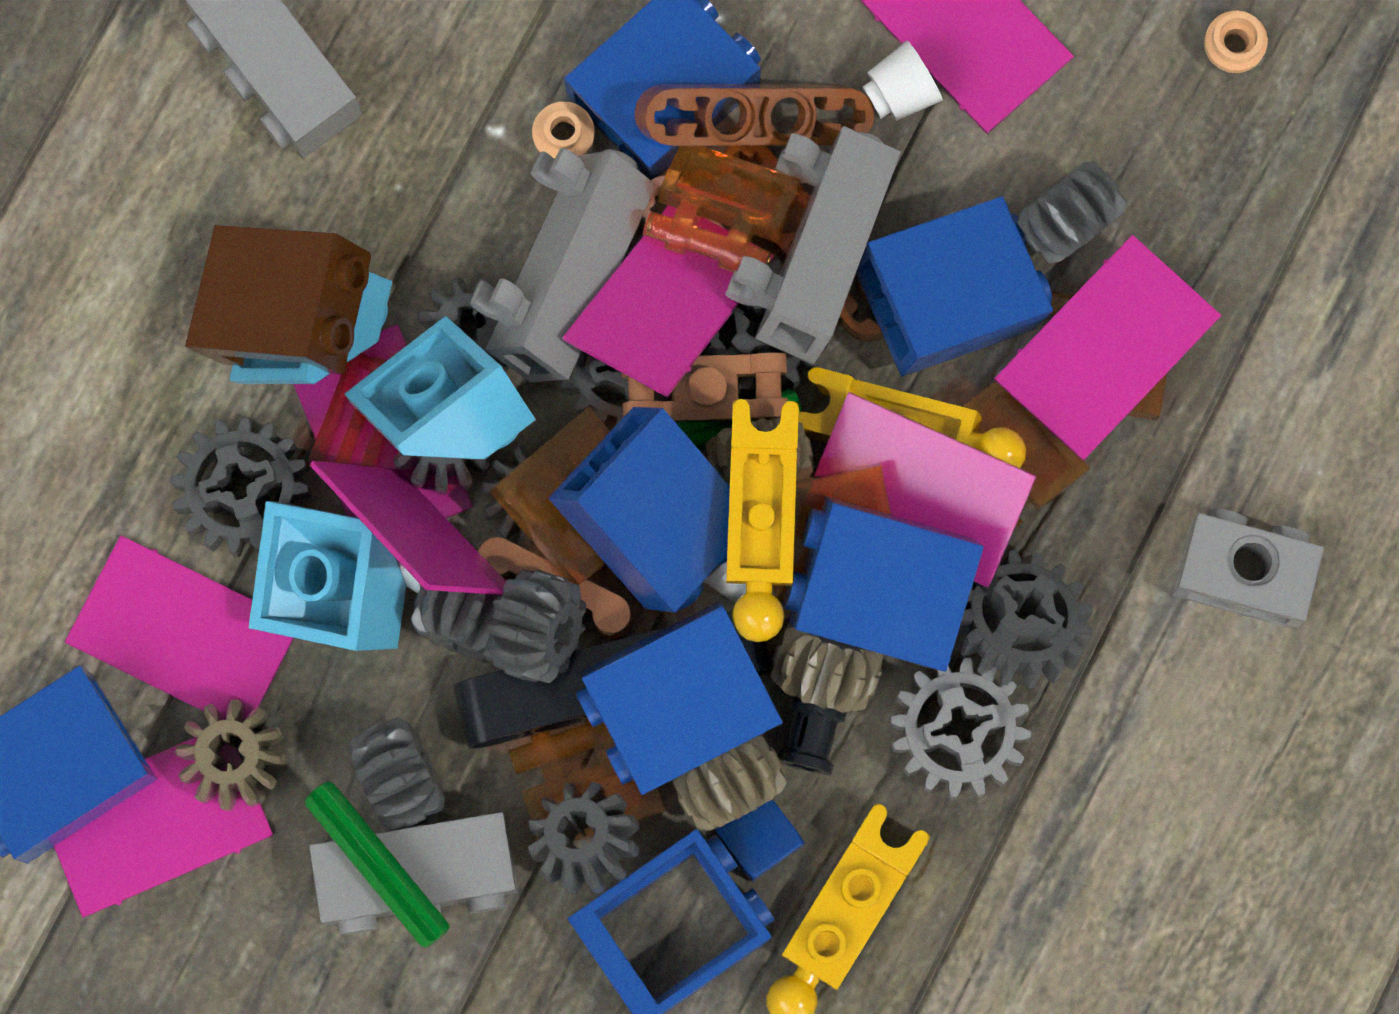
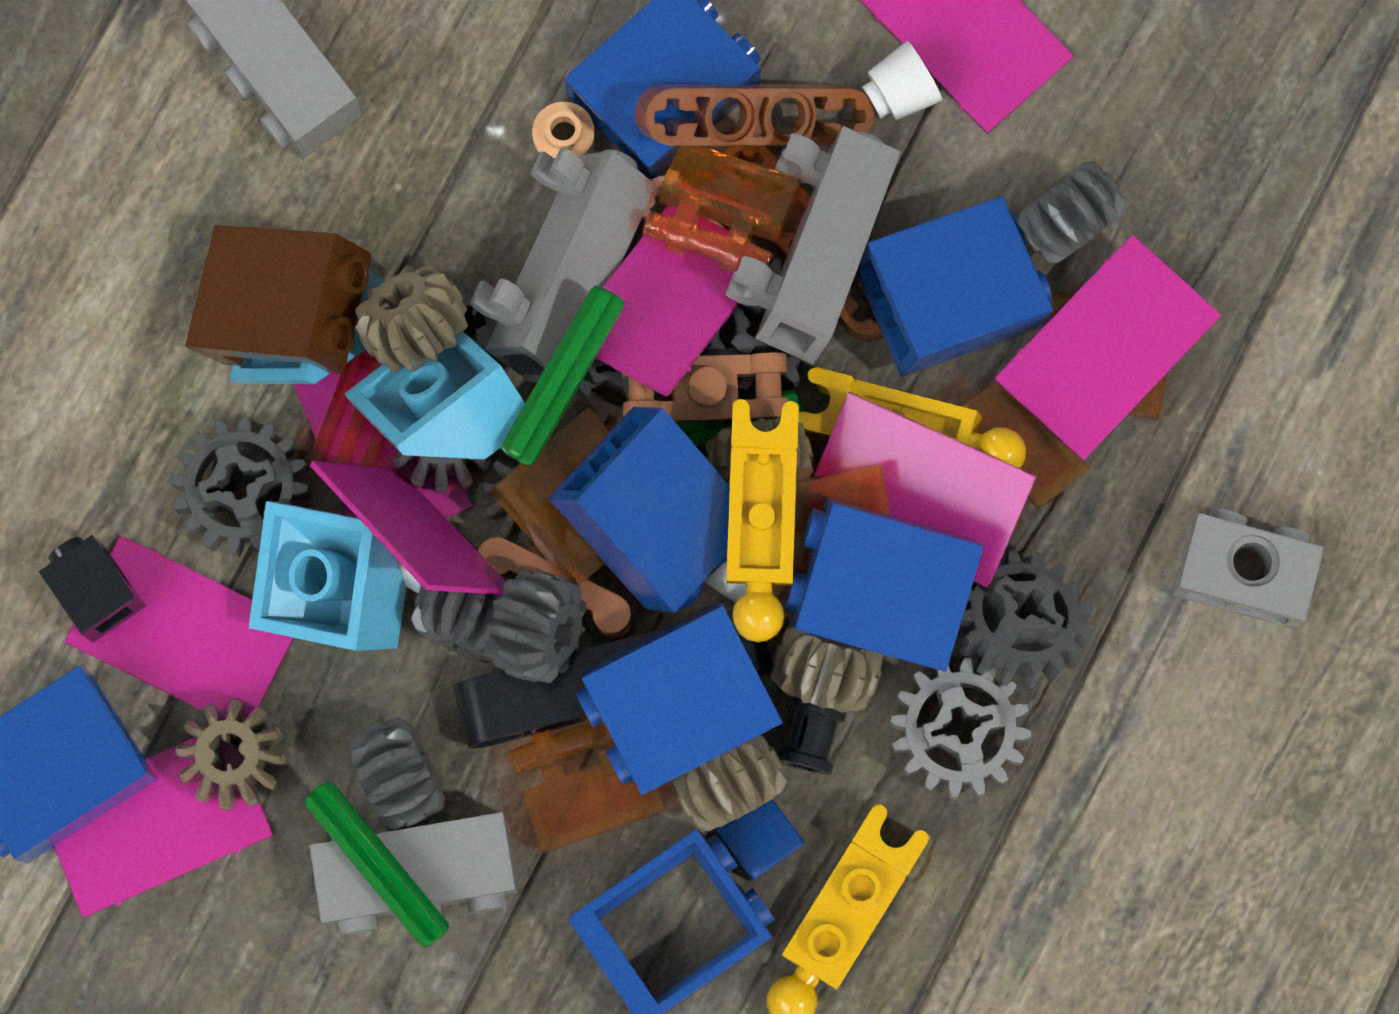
dark grey gear [528,782,639,895] -> none
light nougat plate [1204,11,1268,73] -> none
none -> black brick [38,535,146,643]
none -> dark tan gear [355,264,468,372]
none -> green axle [502,285,625,466]

